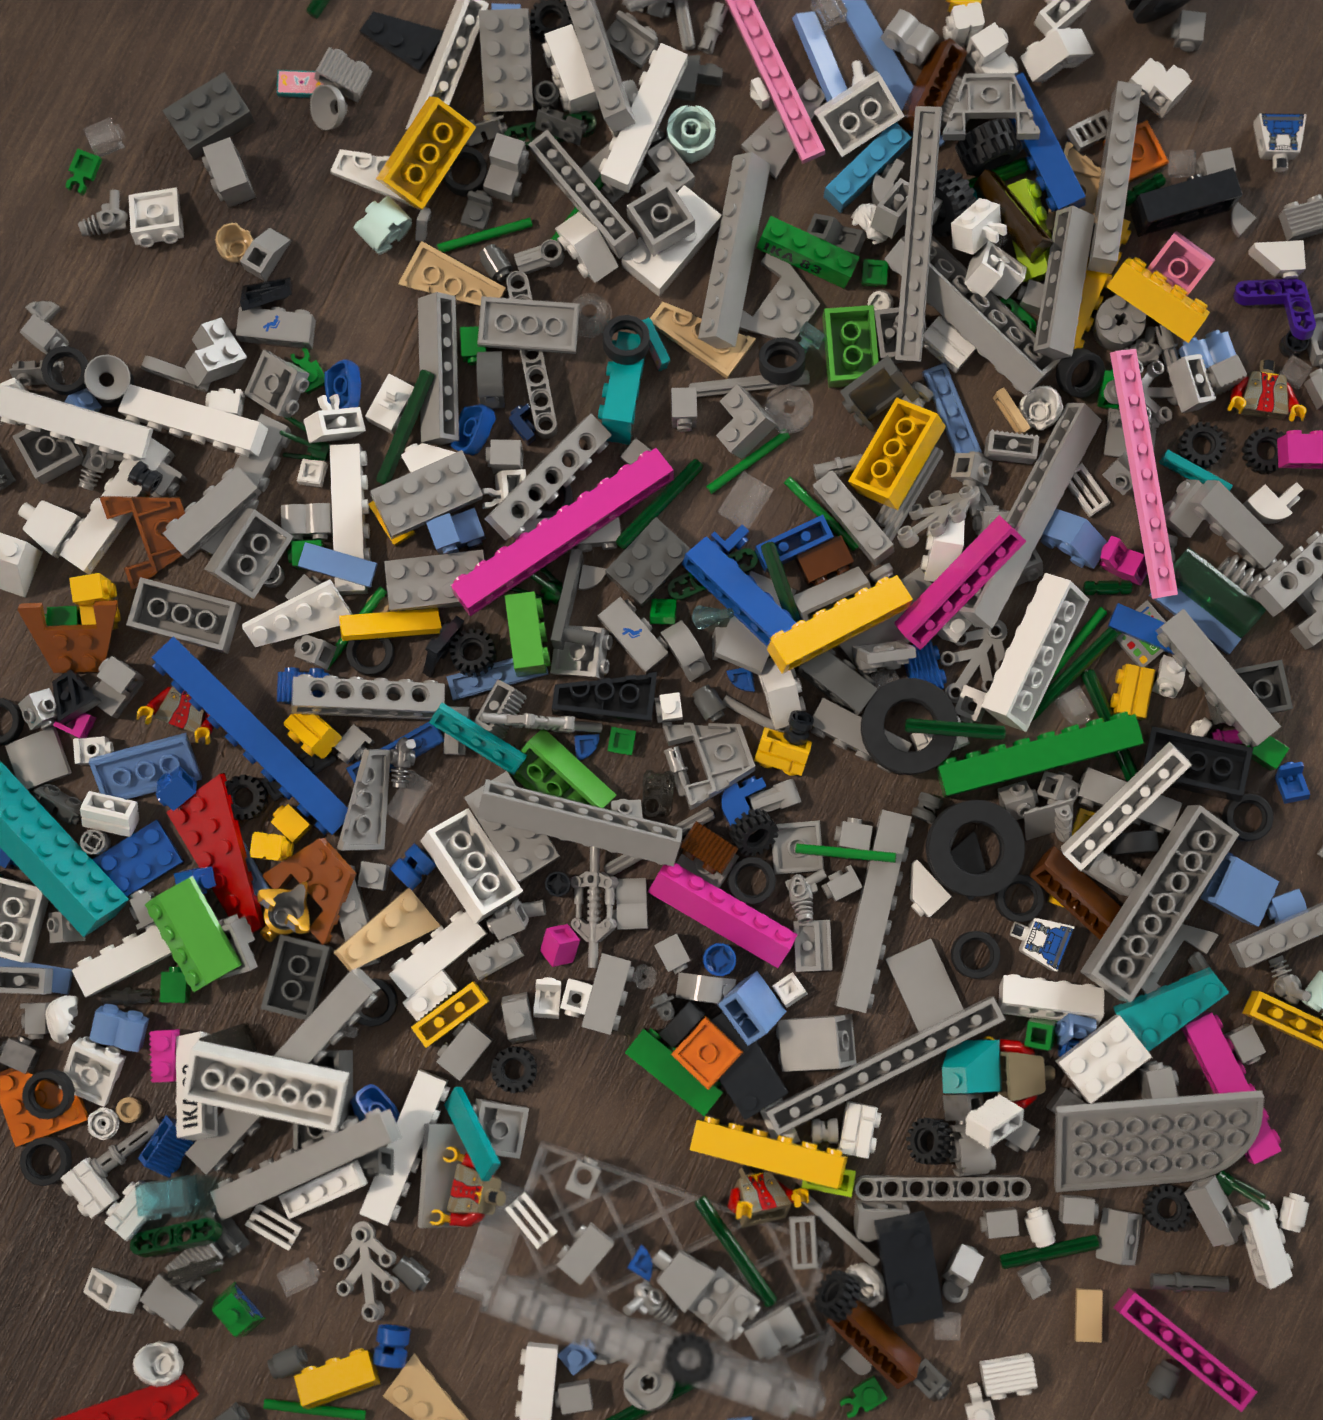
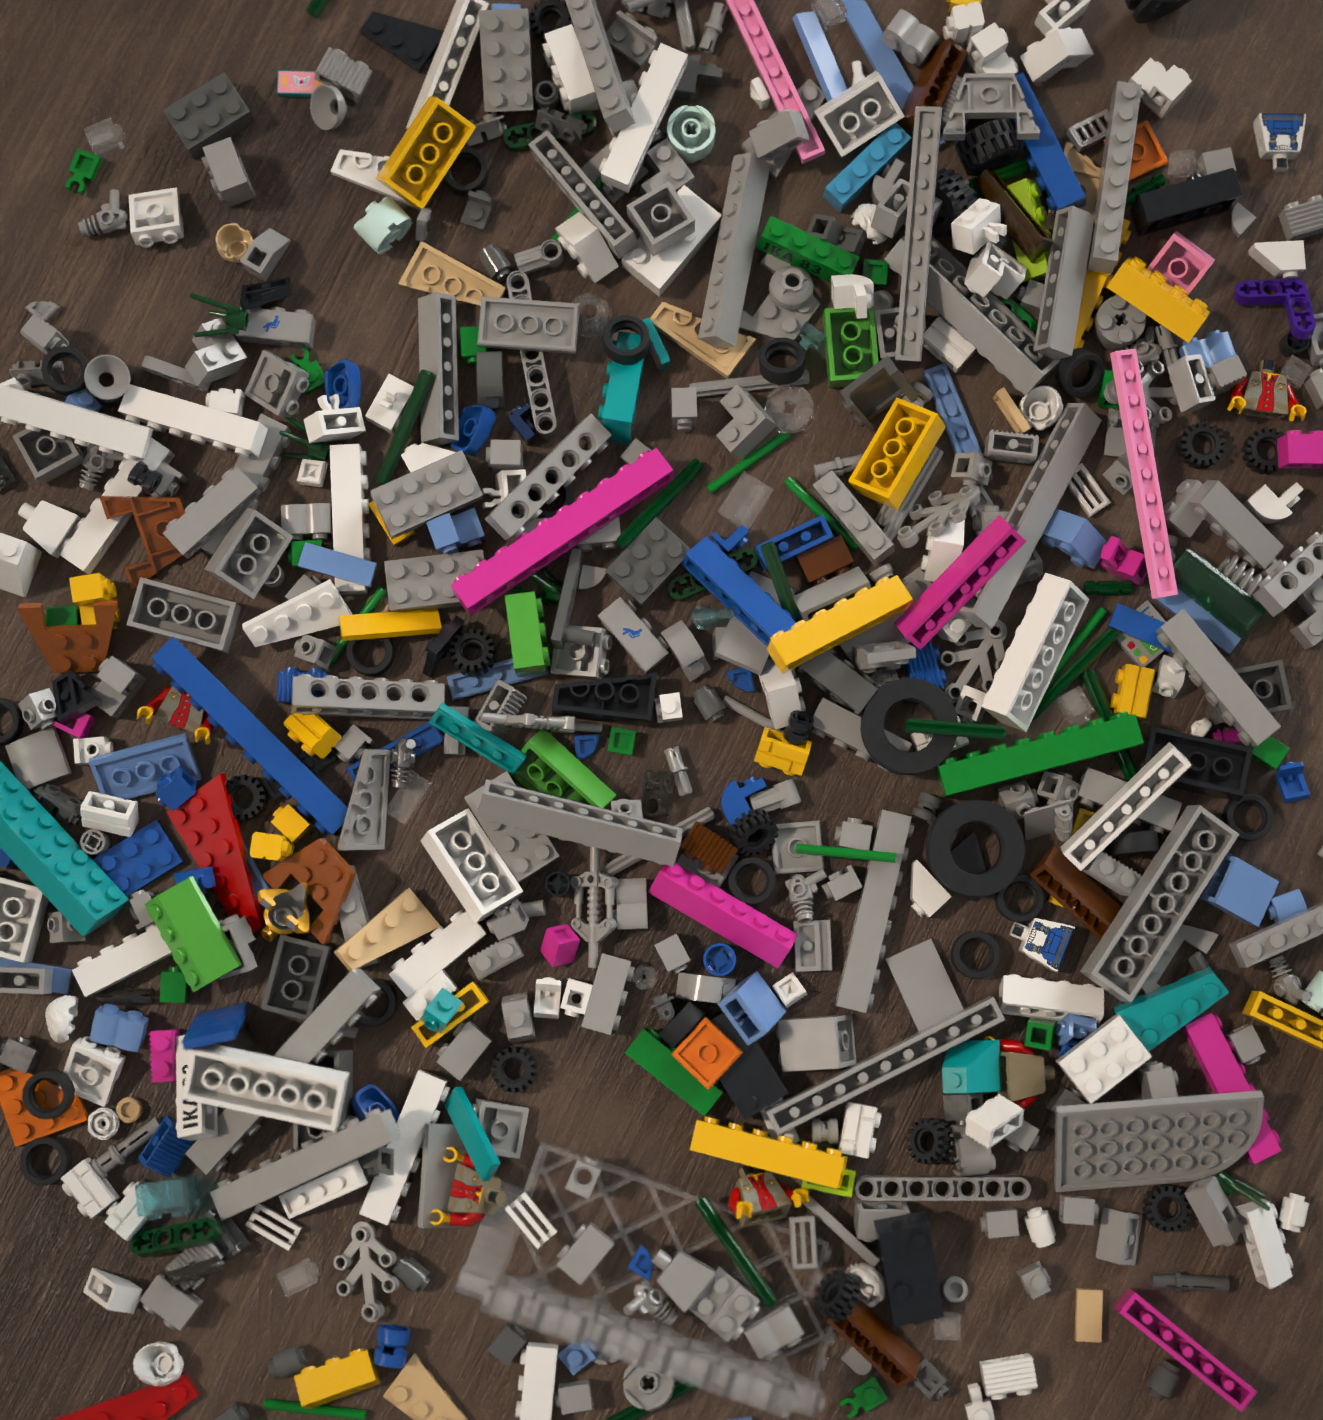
light grey brick [20,1002,51,1039] -> none
green torso [212,1282,266,1338] -> none
light grey brick [357,861,390,890] -> none
blue wheel [390,843,437,890] -> none
green bar [437,217,533,253] -> none
light grey brick [483,133,530,203] -> none
green plate [650,599,677,624] -> none
light grey wing [662,722,755,810] -> none
black tyre [665,1332,714,1386] -> none
brick [942,1244,984,1290] -> none
dark green axle [1000,1235,1100,1269] -> none
teal tile [1159,450,1233,491] -> none
light grey brick [1171,10,1206,52] -> none
none -> blue tile [182,1002,248,1050]
none -> dark green plant [190,293,249,337]
none -> teal bracket [421,987,463,1034]
none -> dark grey brick [487,1322,527,1367]
none -> light grey brick [749,109,810,161]
none -> light grey piece [769,266,814,310]
none -> white brick [831,275,874,319]

